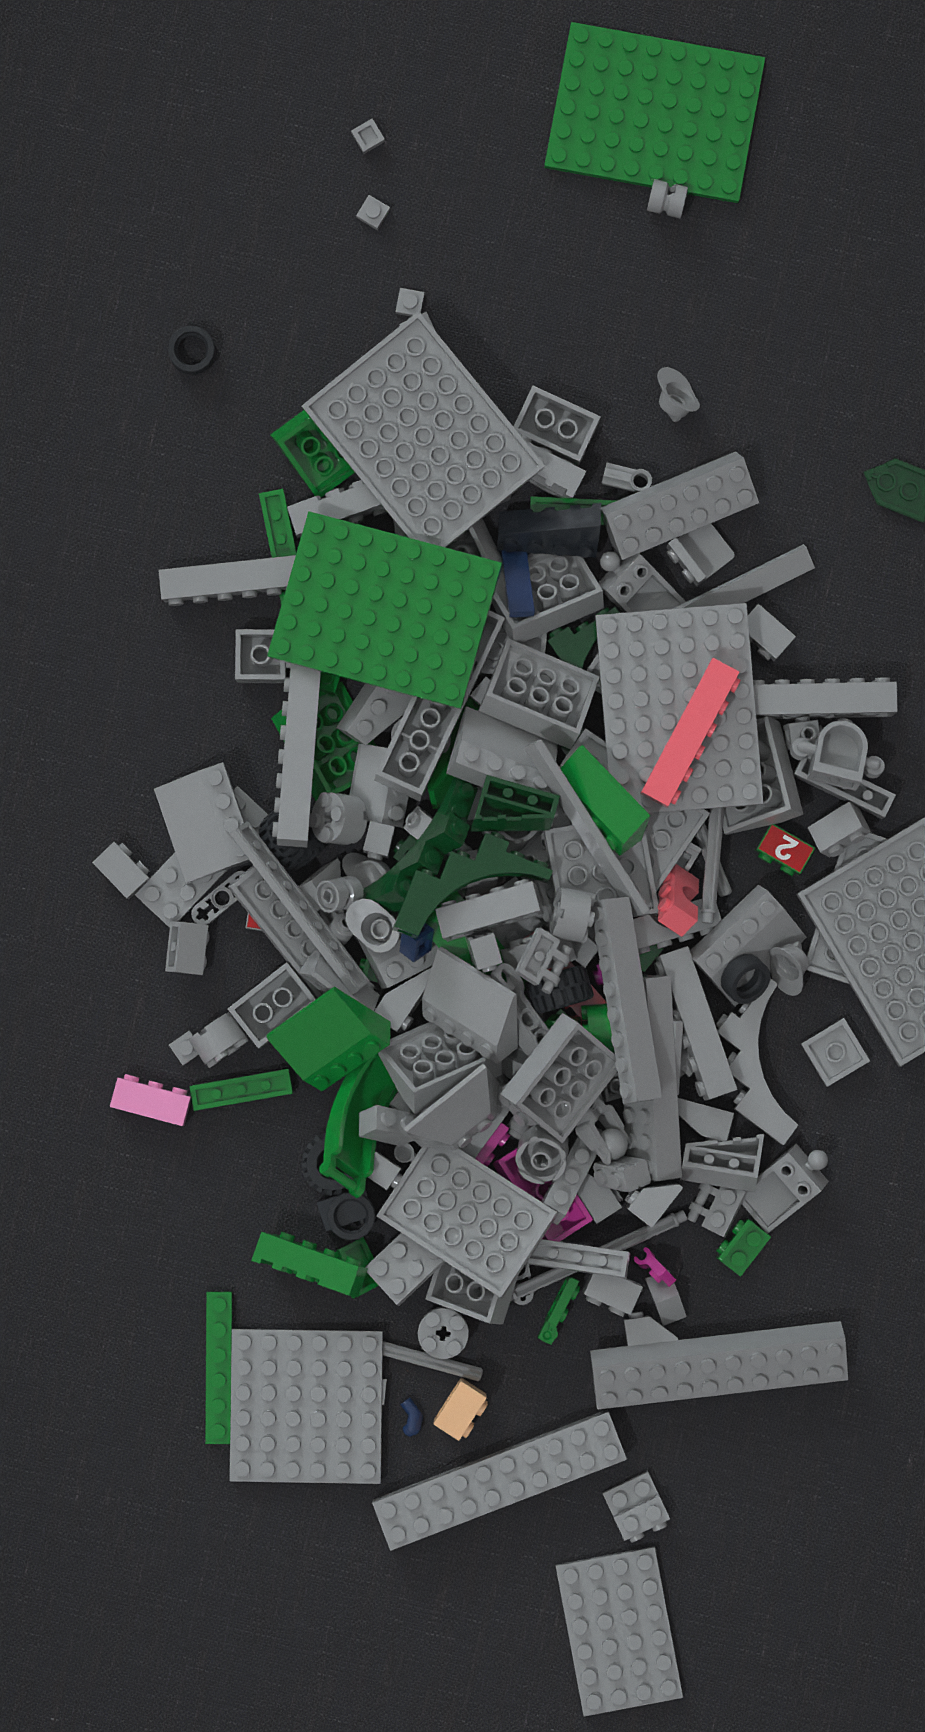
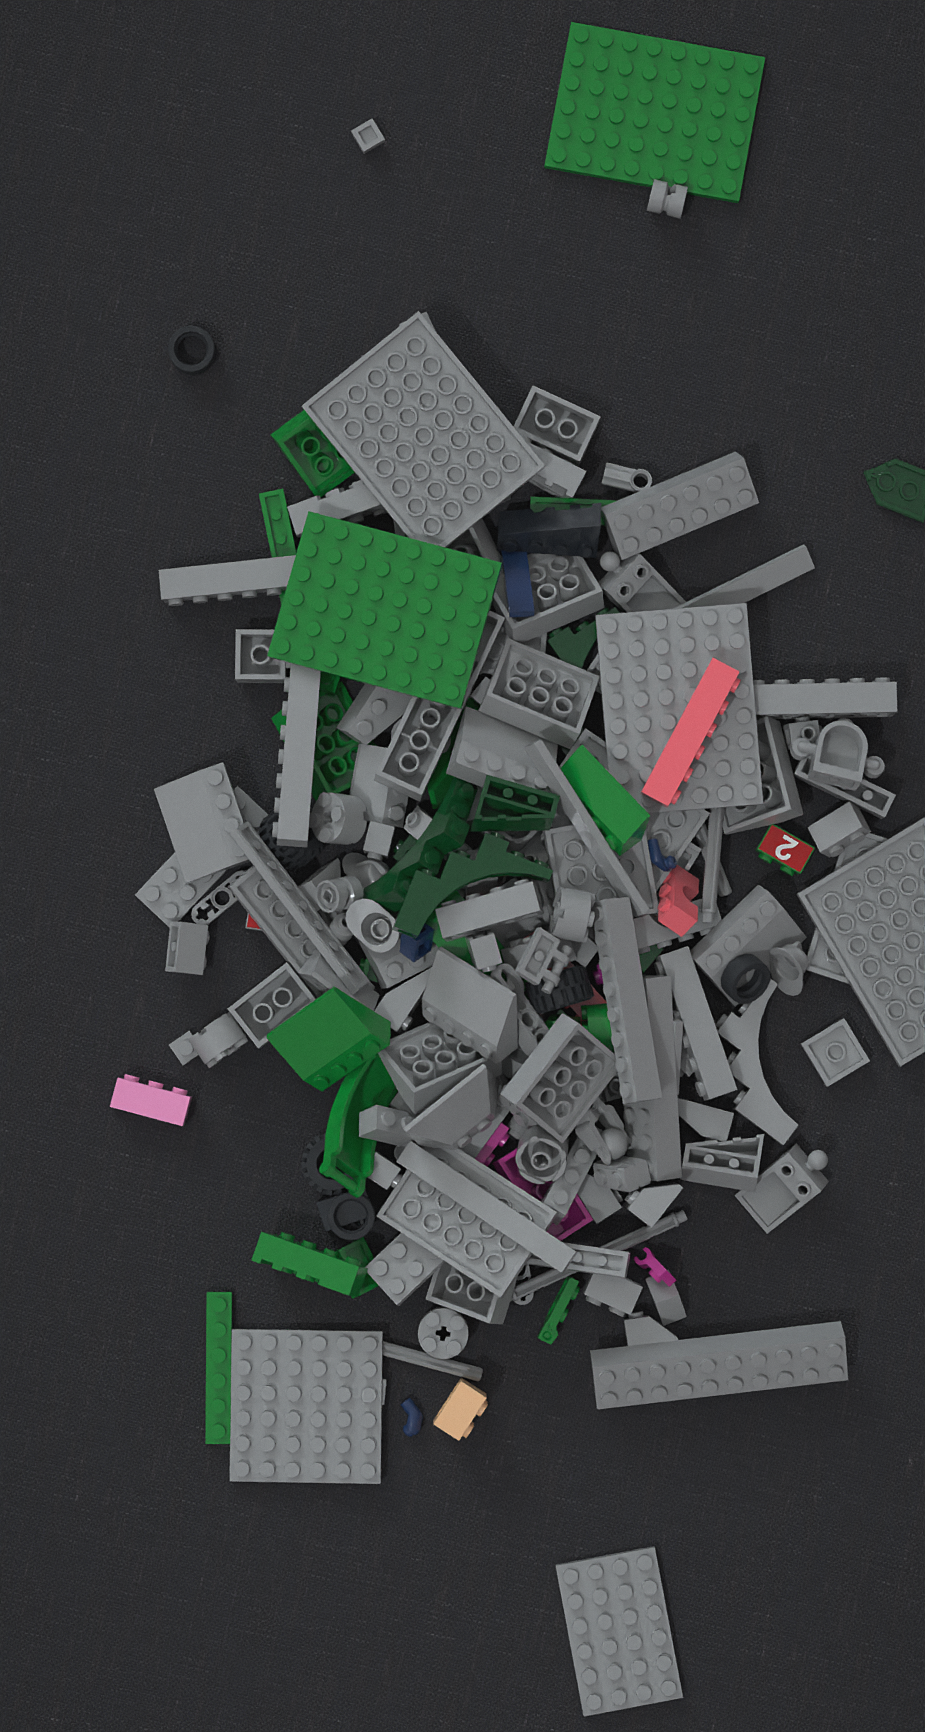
light grey brick [92,842,150,899] -> none
green plate [190,1069,293,1111] -> none
light grey plate [356,195,390,230] -> none
light grey brick [372,1409,627,1551] -> none
light grey plate [396,288,425,317] -> none
light grey plate [602,1471,670,1542] -> none
light grey piece [657,367,700,422] -> none
light grey bracket [667,523,734,586] -> none
light grey plate [687,1183,747,1238] -> none
green bracket [716,1218,771,1277] -> none
light grey brick [748,604,796,661] -> none
none -> light grey tile [396,1141,577,1274]
none -> dark blue arm [647,839,677,872]

